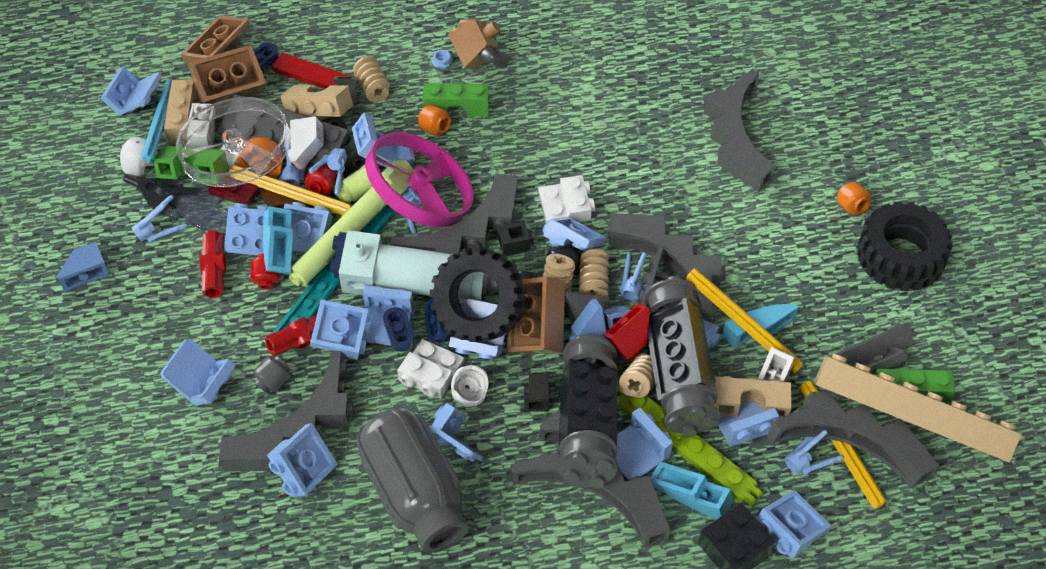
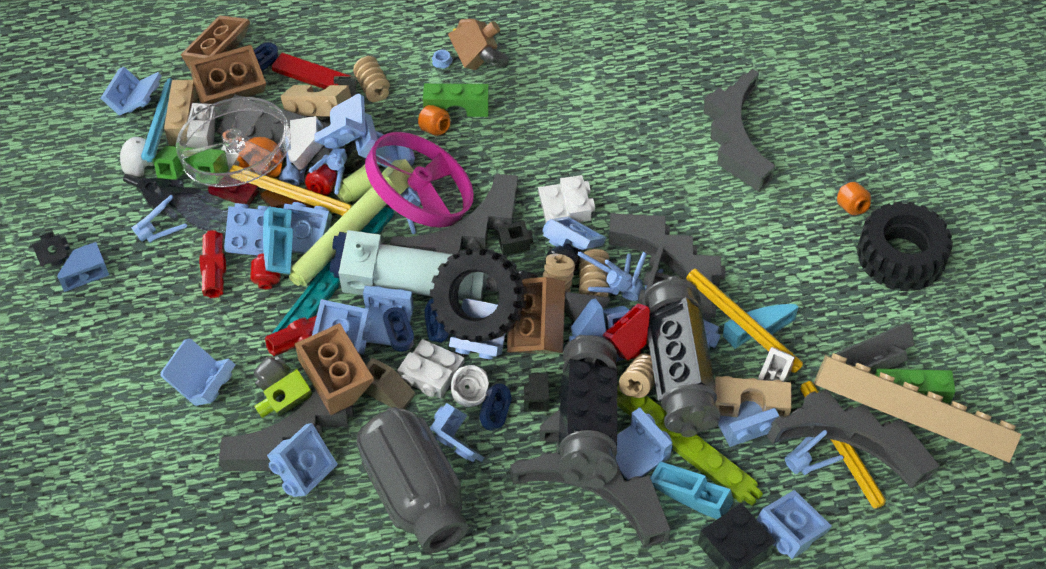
none -> black brick [32,231,70,266]
none -> lime torso [254,369,312,418]
none -> medium nougat slope [295,323,374,415]
none -> light blue bracket [315,94,366,149]
none -> dark tan slope [364,358,415,409]
none -> dark blue plate [479,383,512,431]
none -> light blue plant [578,252,632,295]

